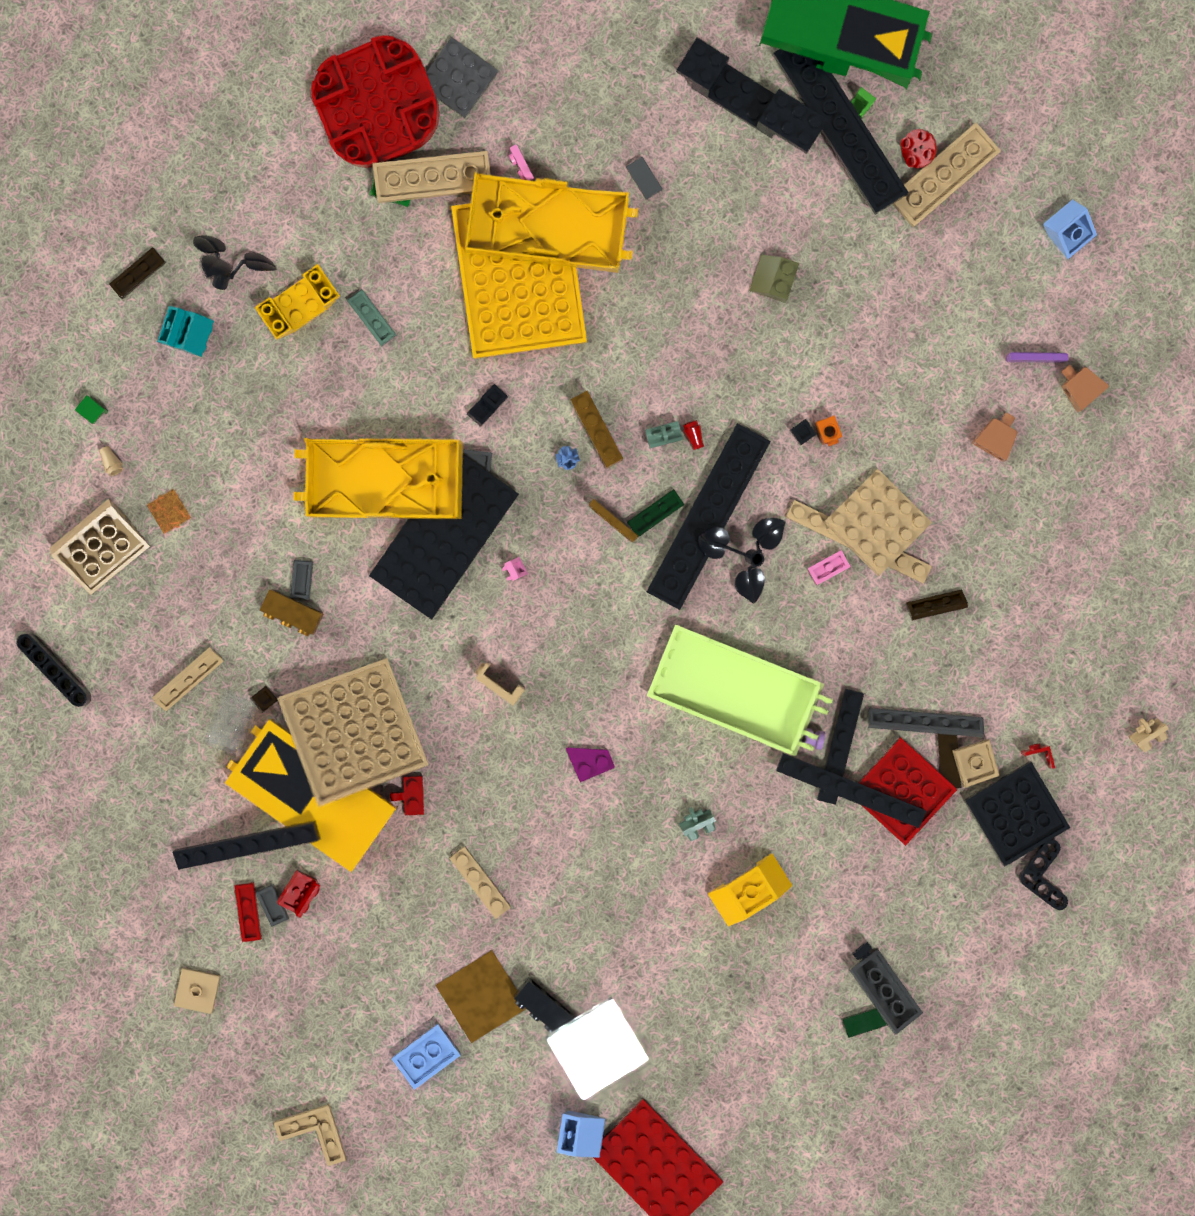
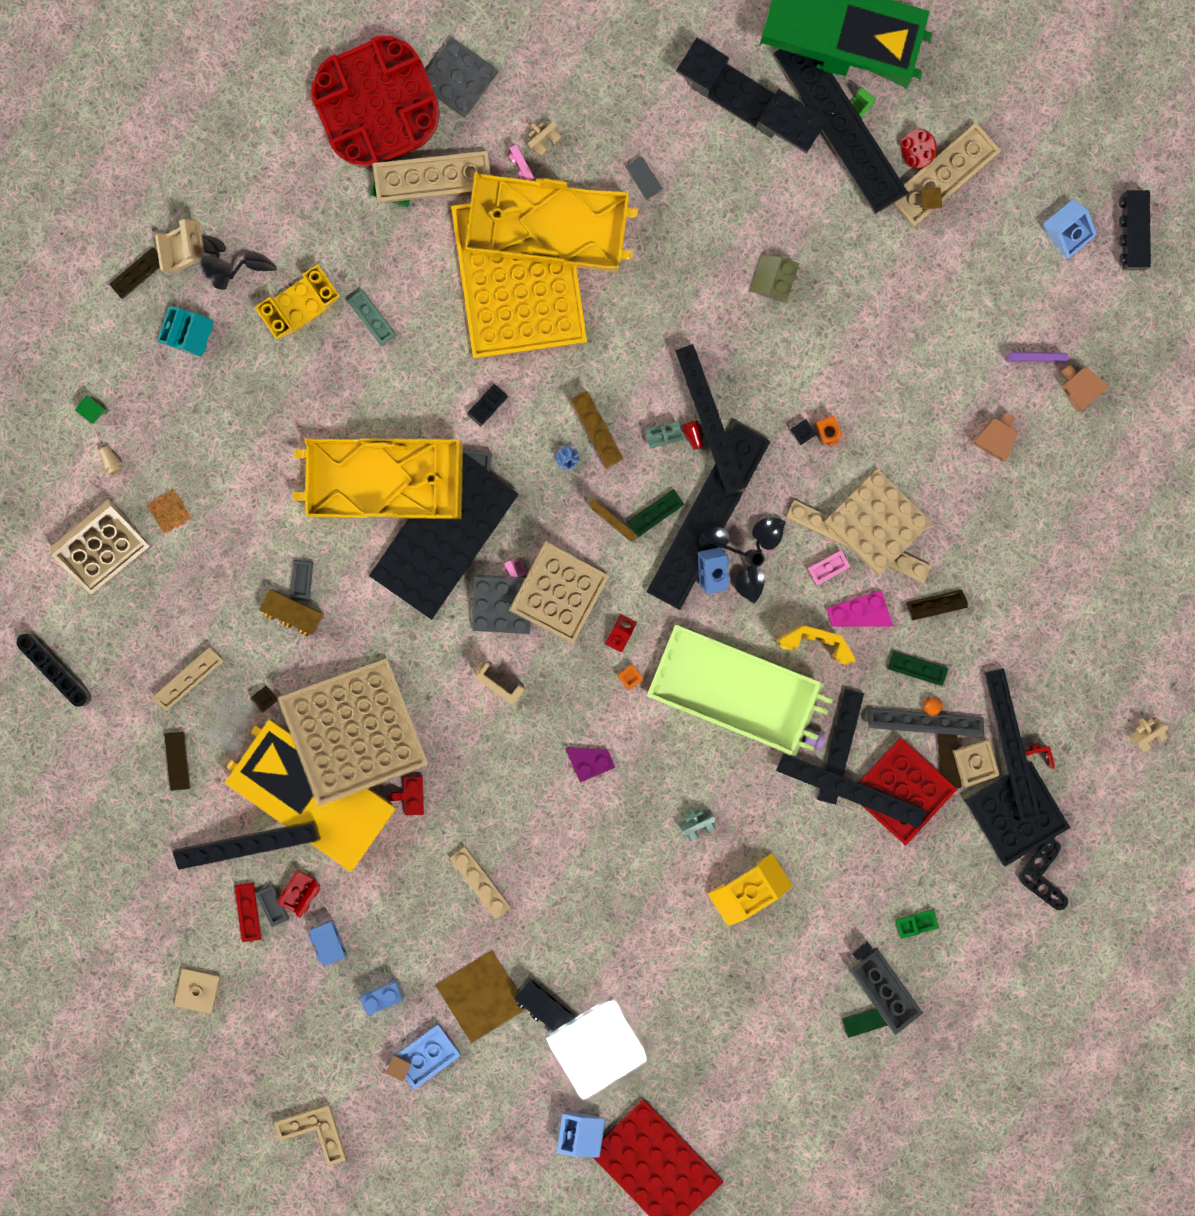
none -> tan panel [155,219,205,273]
none -> dark brown tile [164,731,191,791]
none -> medium blue brick [309,919,348,966]
none -> medium blue brick [360,979,405,1016]
none -> medium nougat tile [386,1055,412,1082]
none -> dark grey plate [472,574,531,634]
none -> tan plate [509,541,609,644]
none -> tan hips [528,121,562,157]
none -> red bracket [605,614,637,653]
none -> orange plate [617,664,644,691]
none -> black brick [675,344,746,497]
none -> medium blue brick [698,548,730,594]
none -> yellow slope [776,625,856,666]
none -> dark pink wing [826,590,893,627]
none -> dark green tile [887,651,948,686]
none -> green slope [896,909,939,939]
none -> pearl gold tile [920,187,943,210]
none -> orange piece [923,696,943,717]
none -> black plate [984,668,1041,823]
none -> black brick [1119,190,1151,271]

